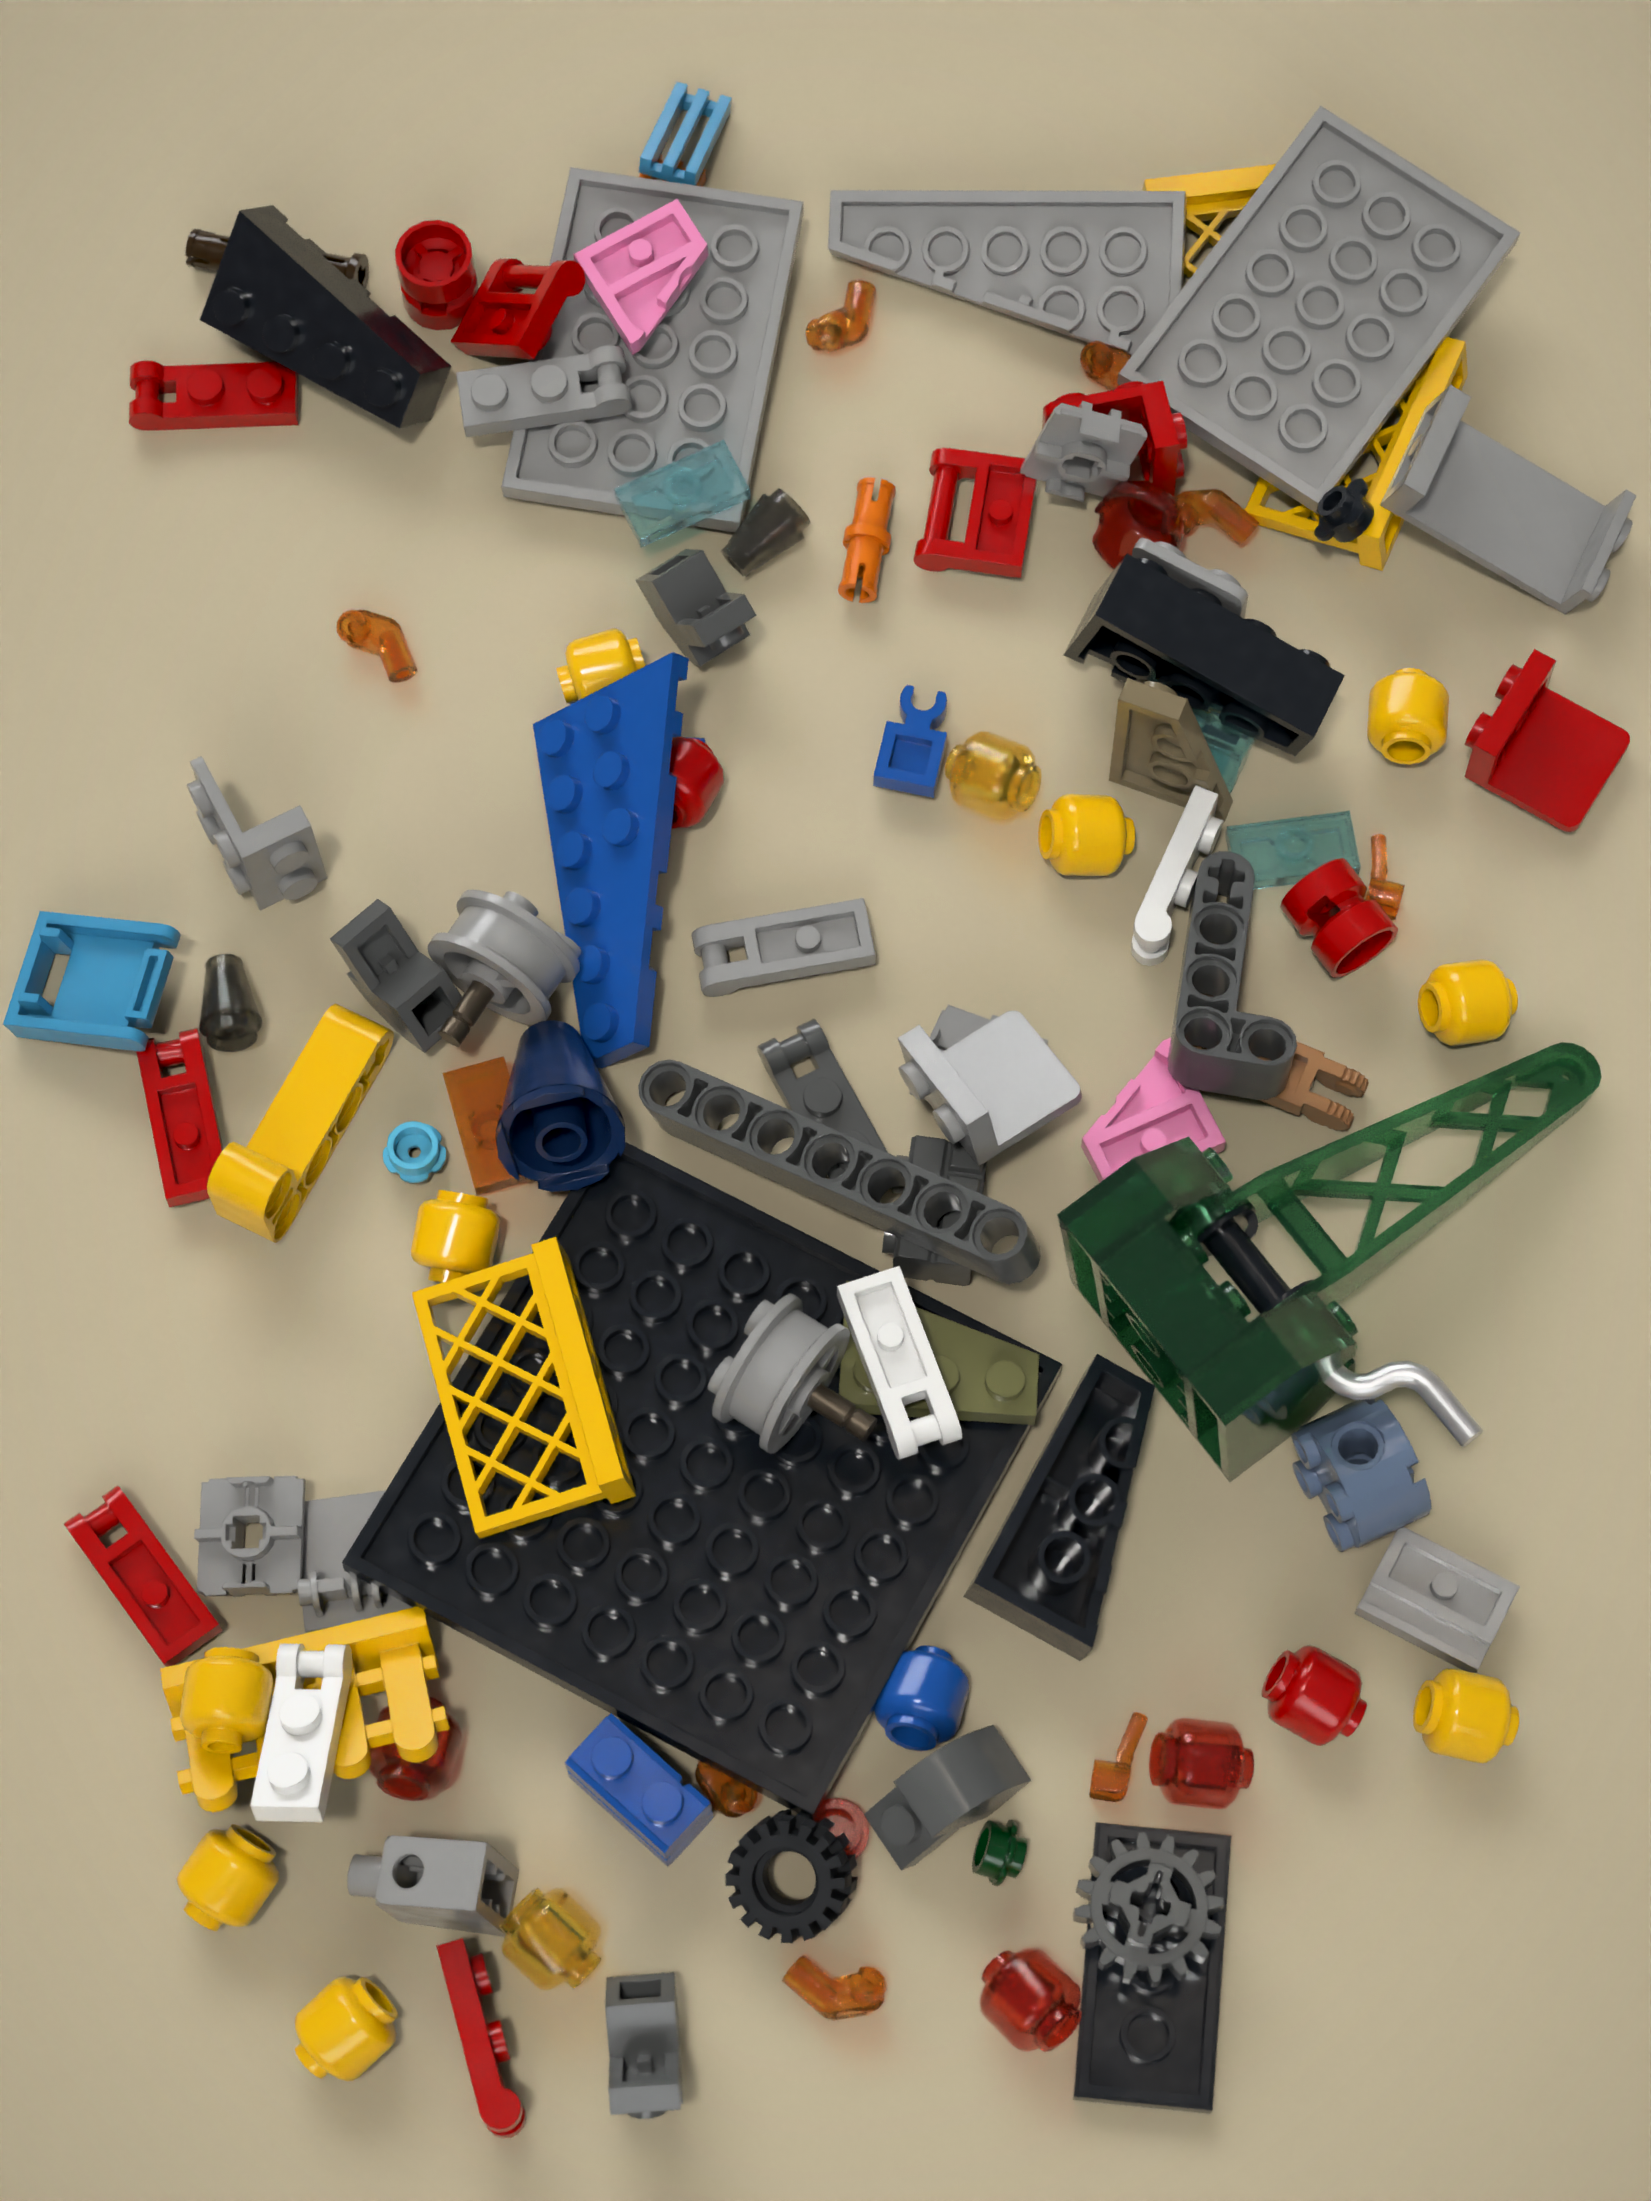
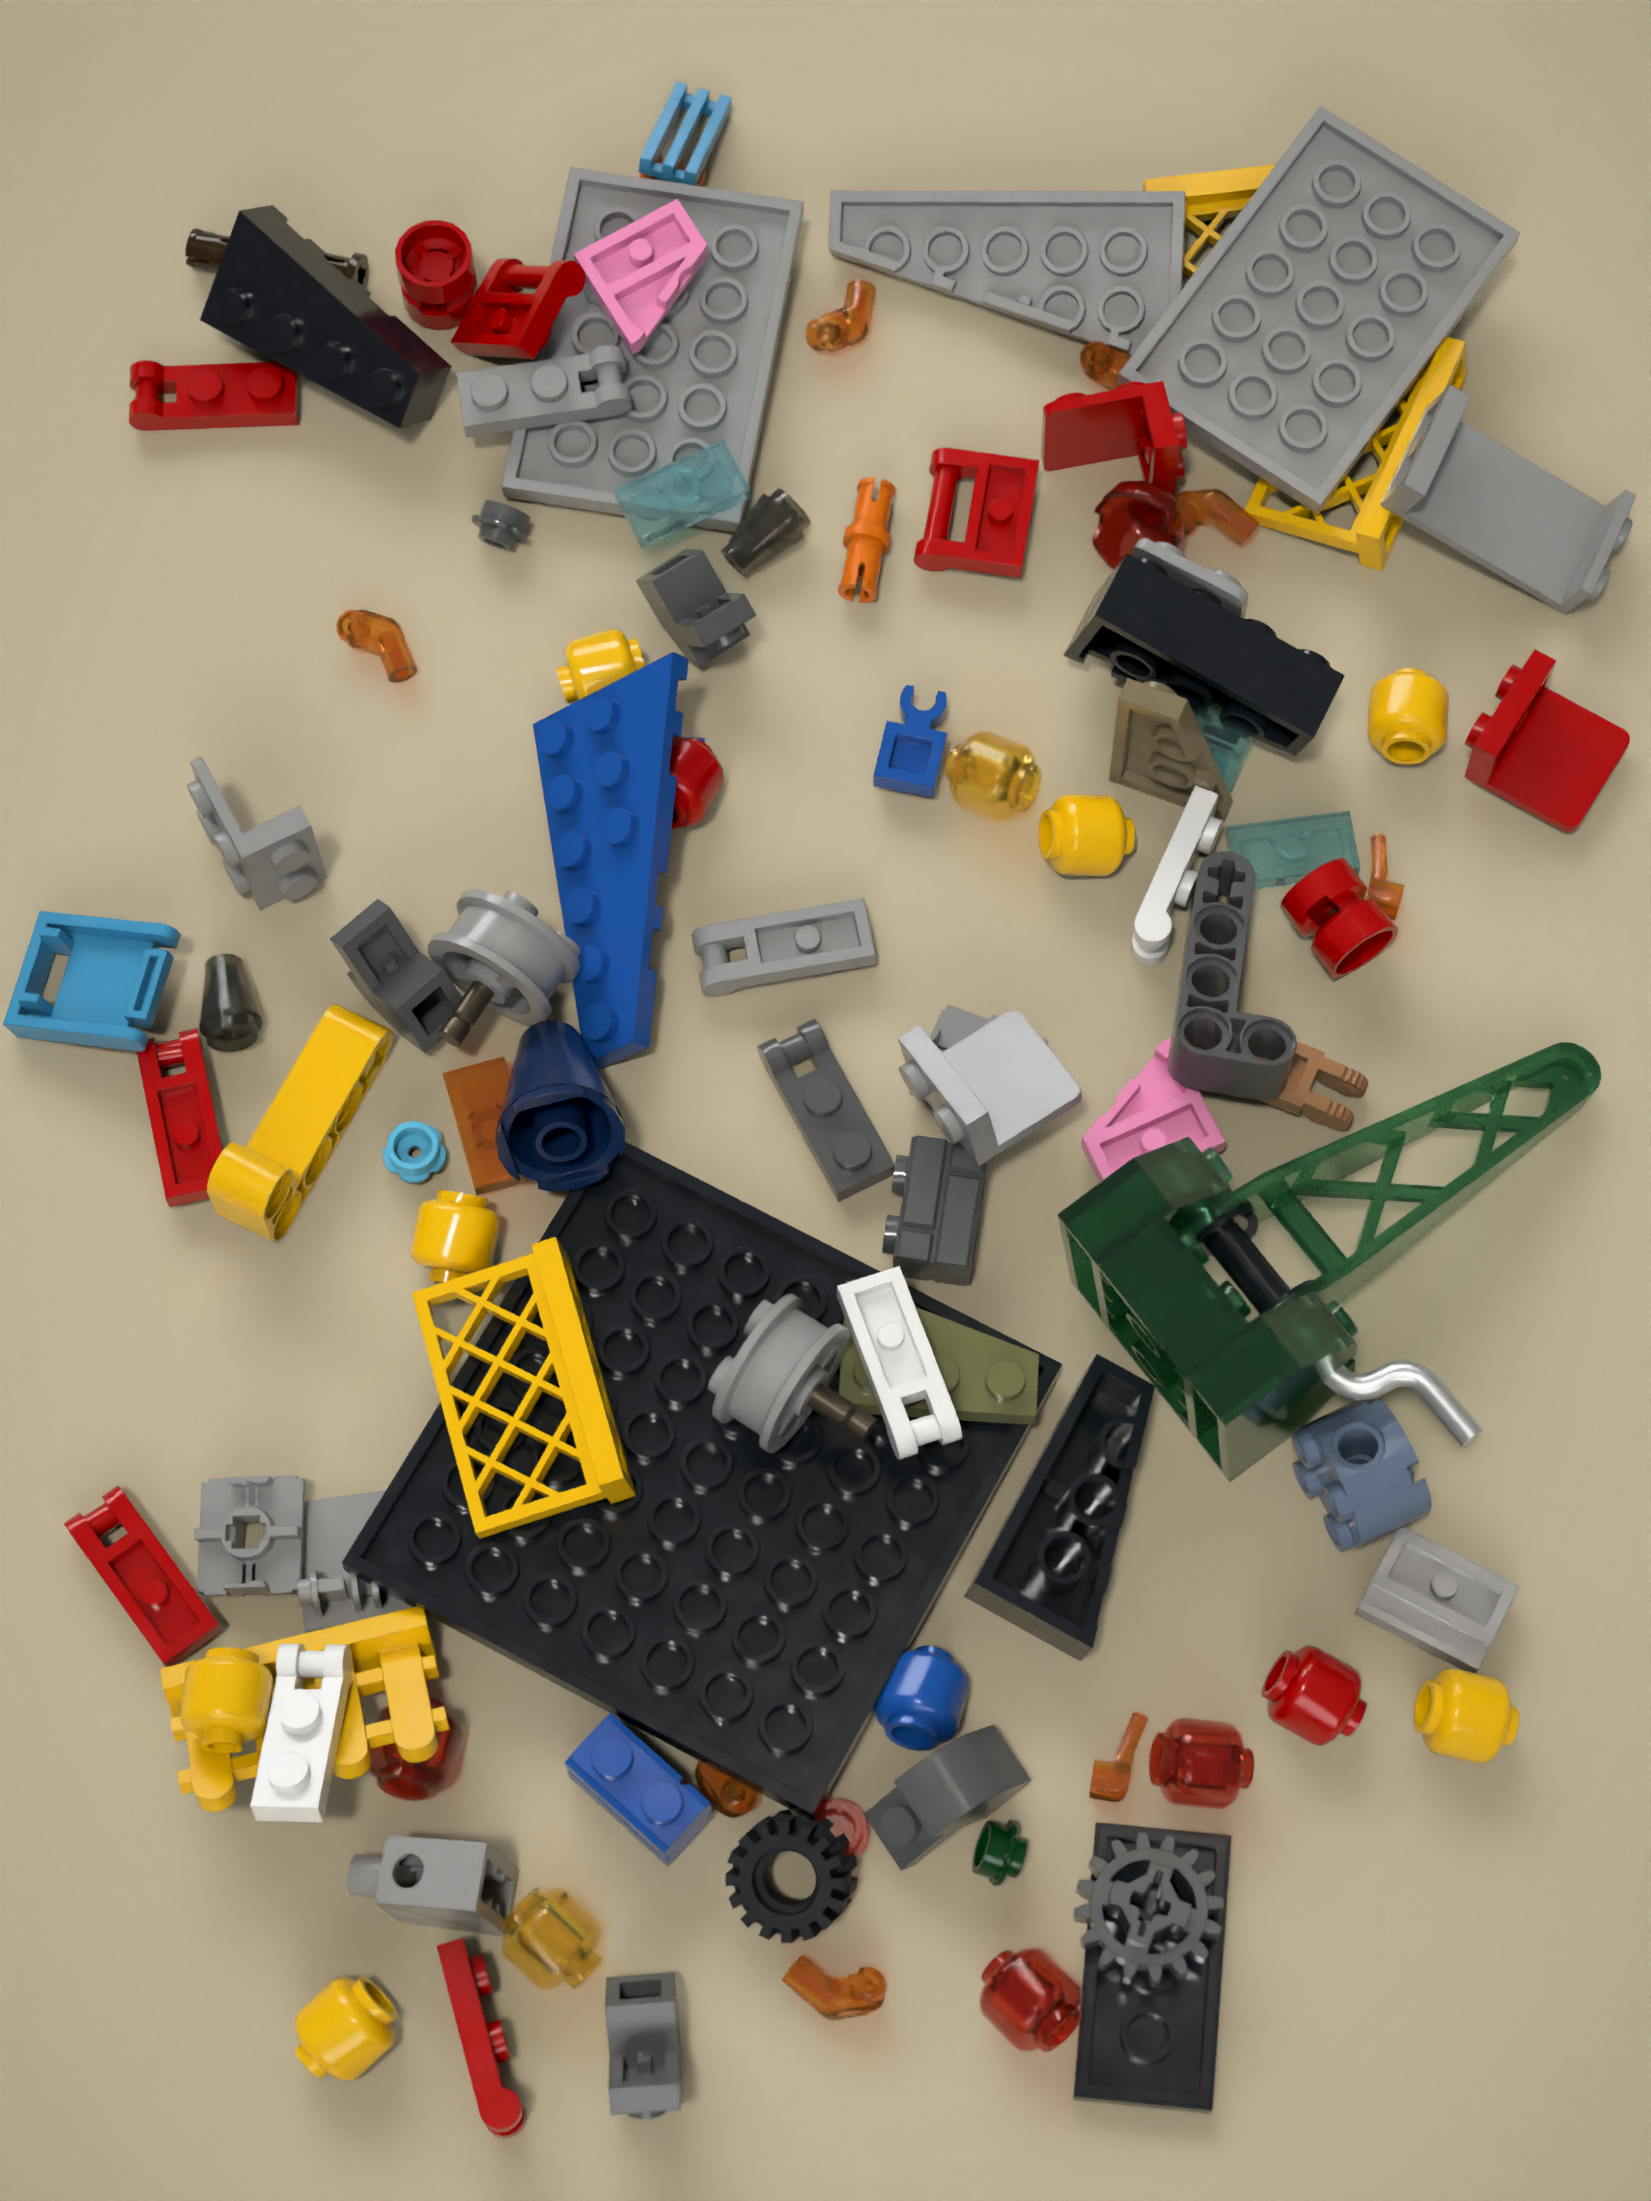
yellow head [177,1824,279,1931] -> none
dark grey beam [638,1059,1041,1284] -> none
light grey piece [1020,401,1147,502] -> none
black plate [1314,478,1374,543] -> none
yellow head [1418,959,1518,1046] -> none
none -> dark grey plate [472,500,530,551]

